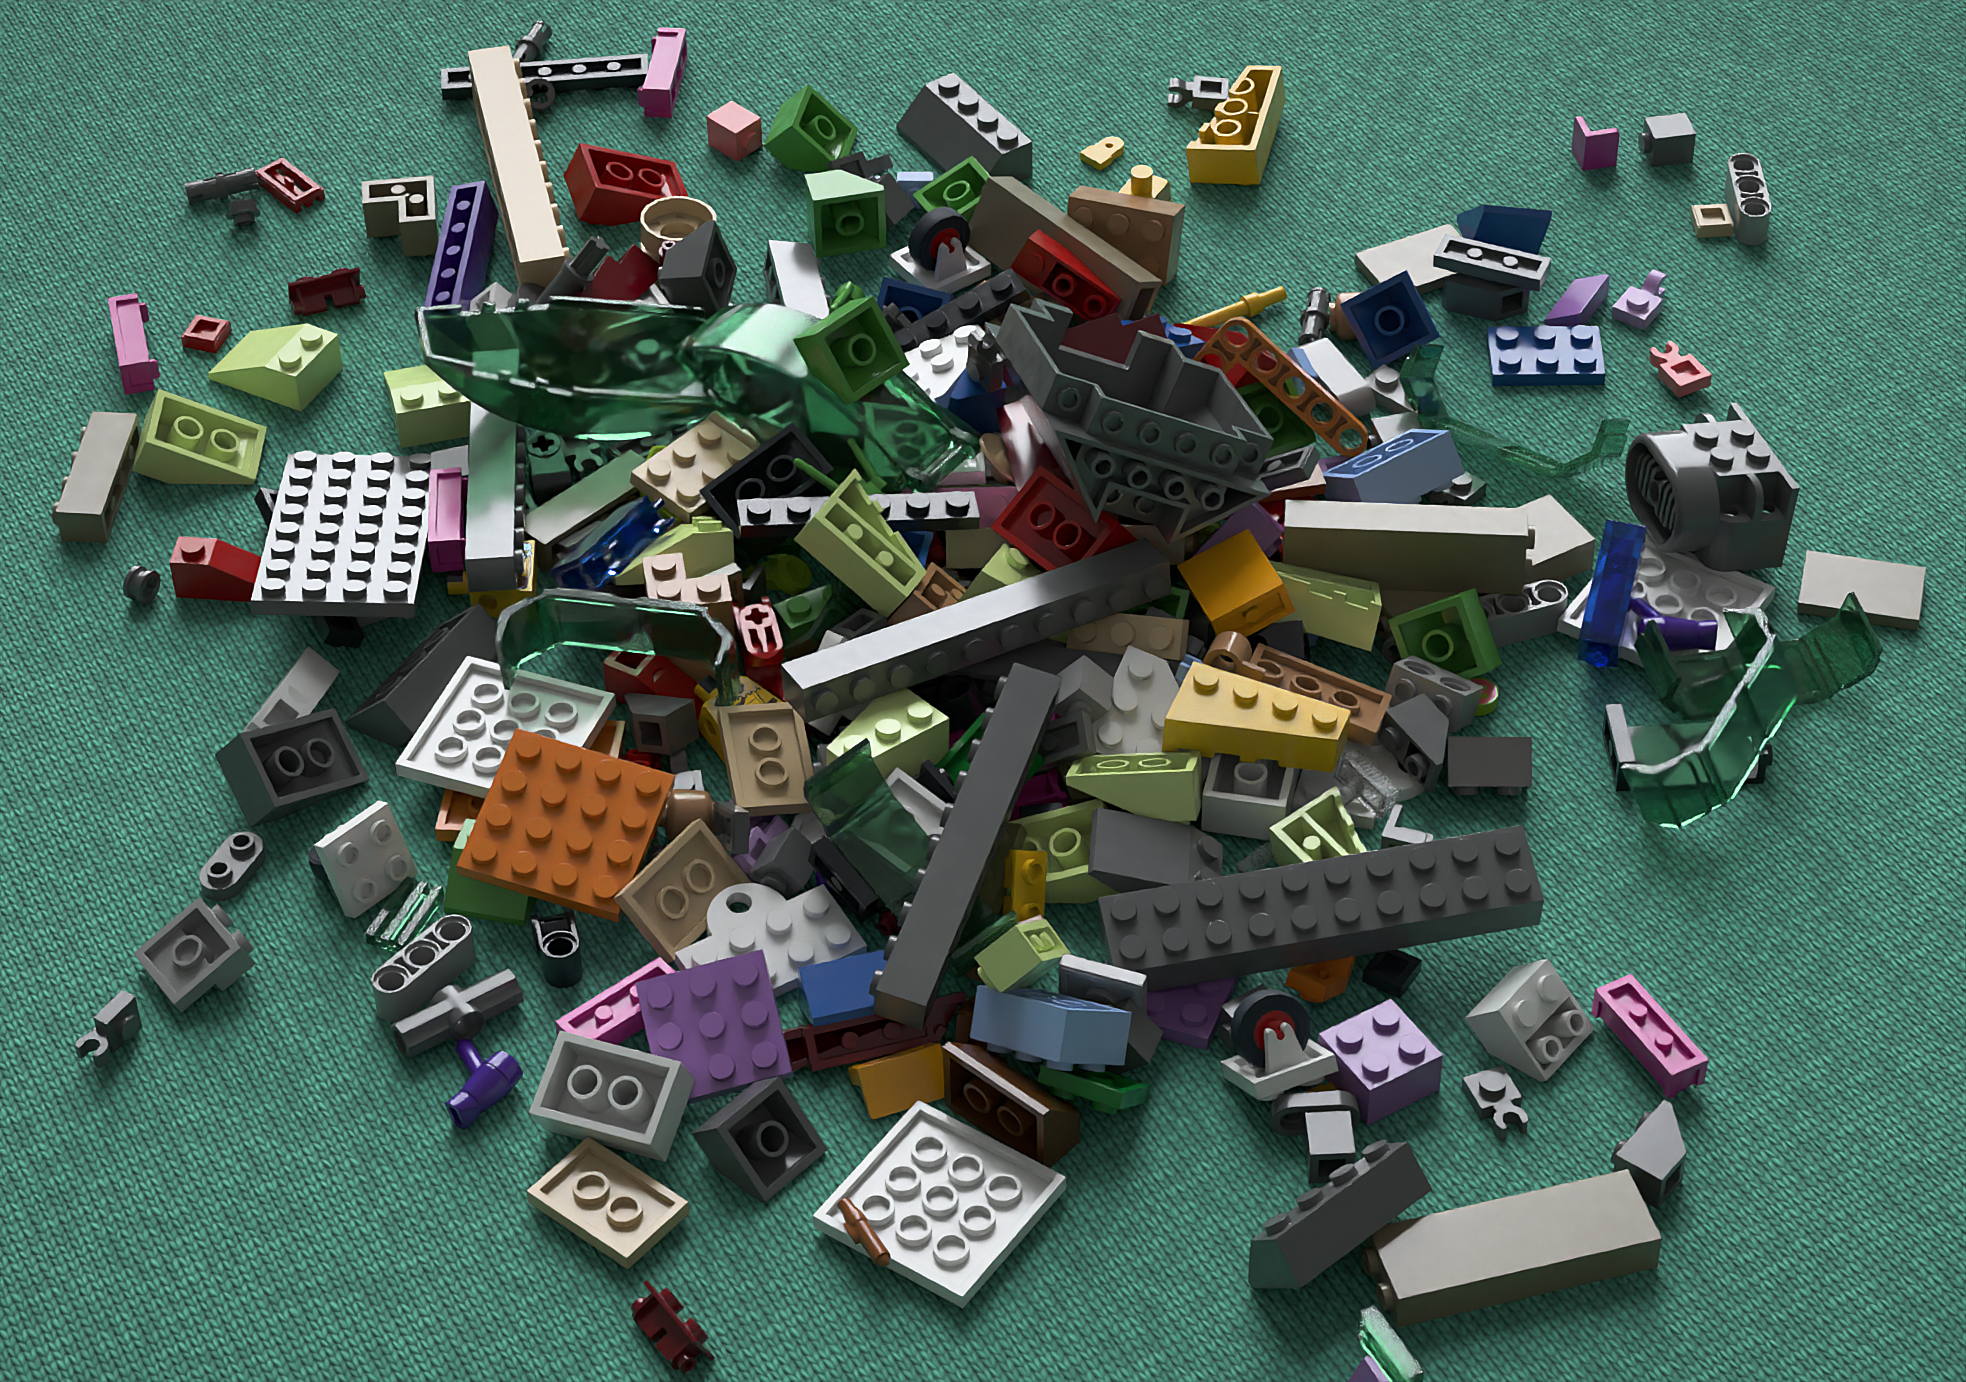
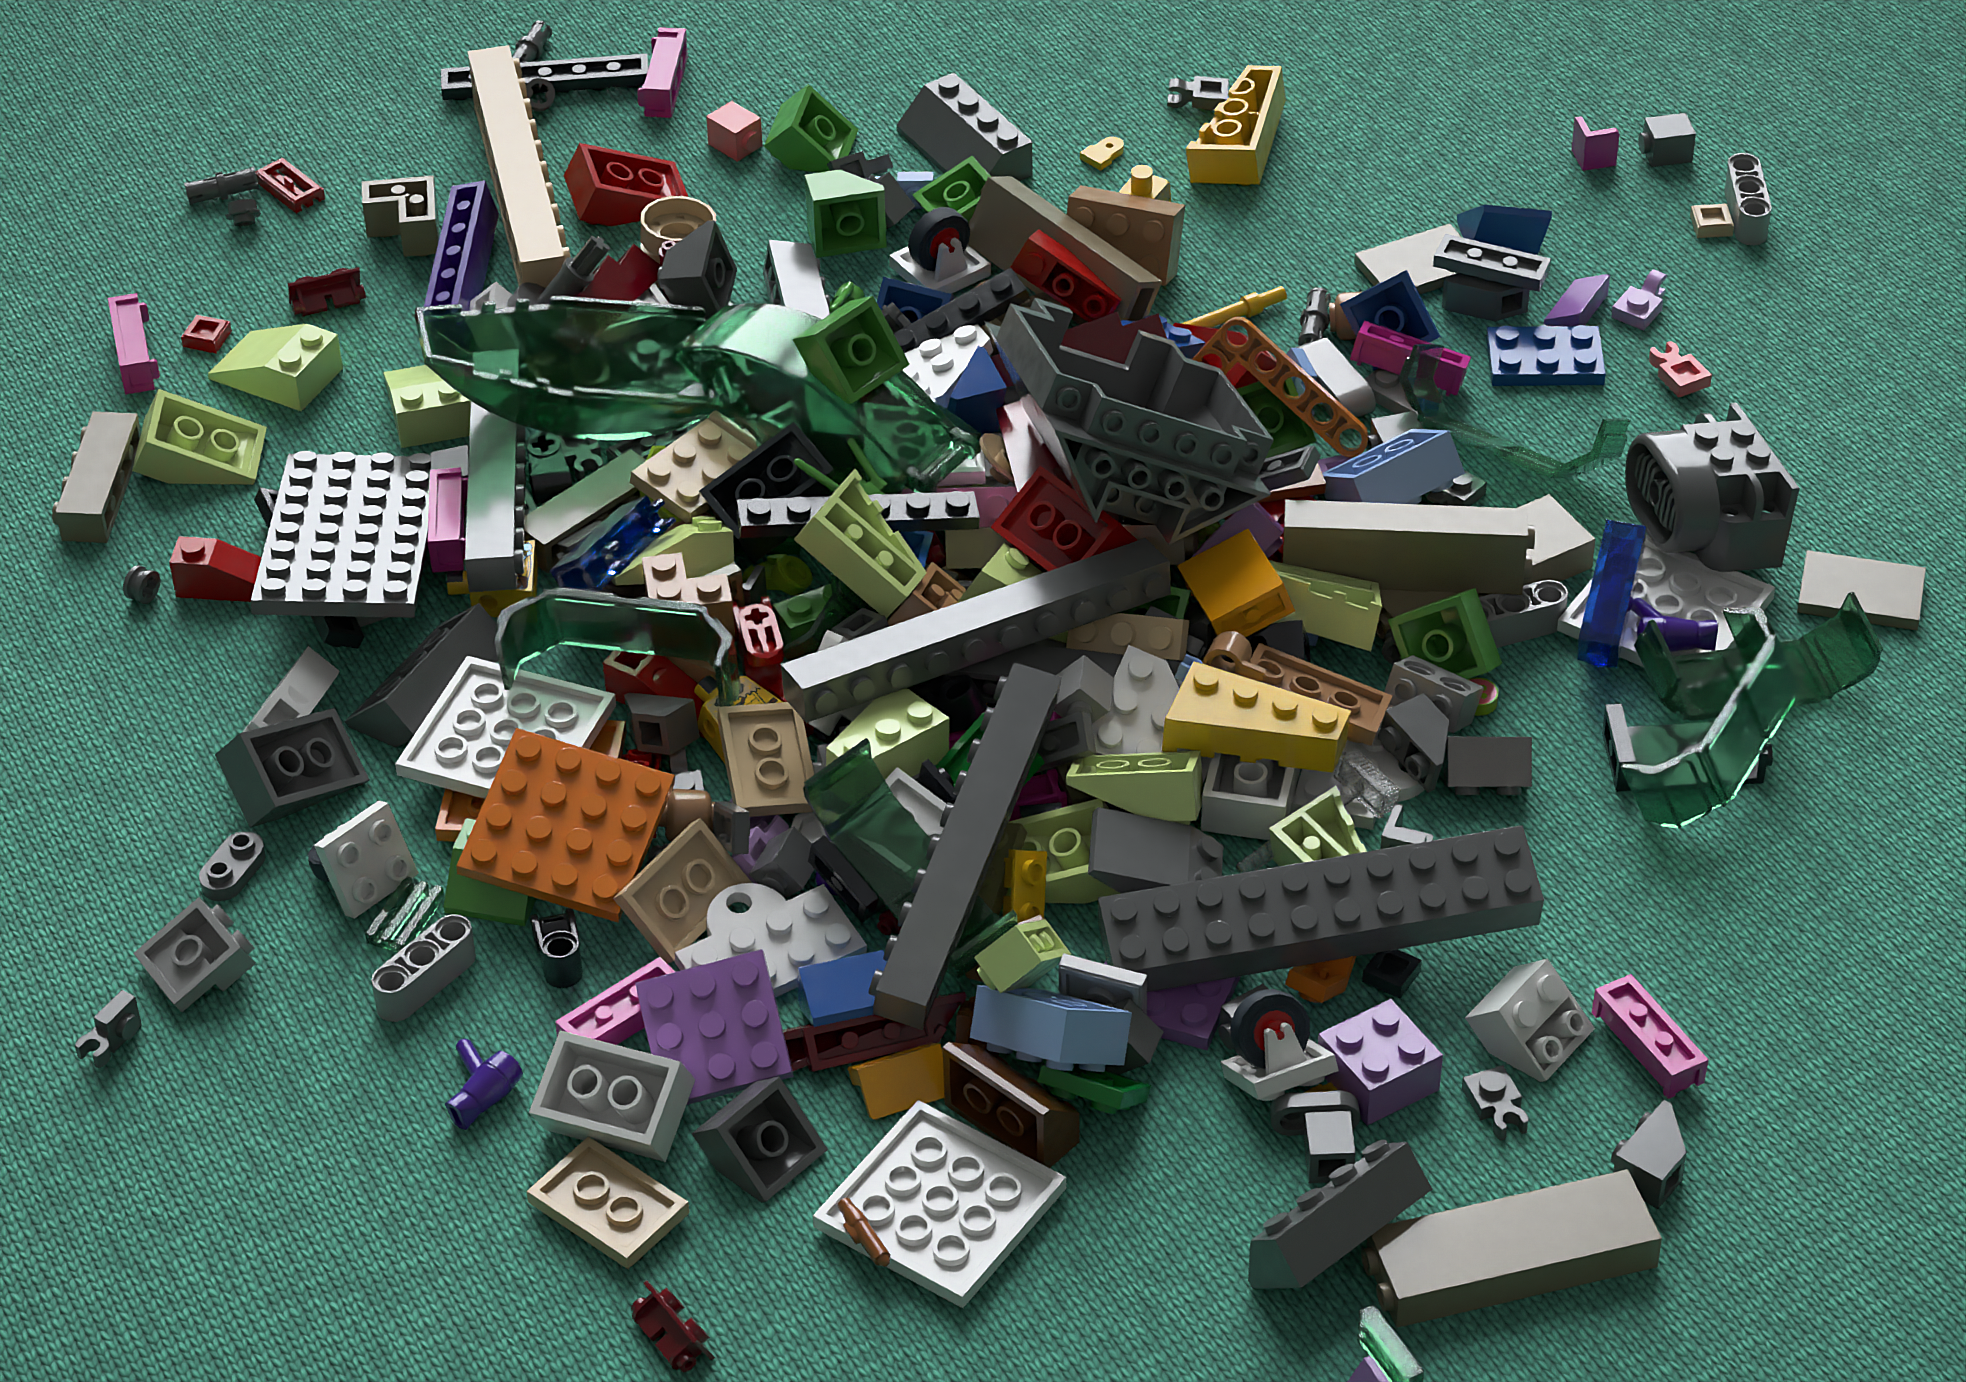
dark grey piece [390,969,524,1058] -> none
dark grey plate [966,325,1004,393] -> none
none -> dark pink container [1350,321,1471,396]

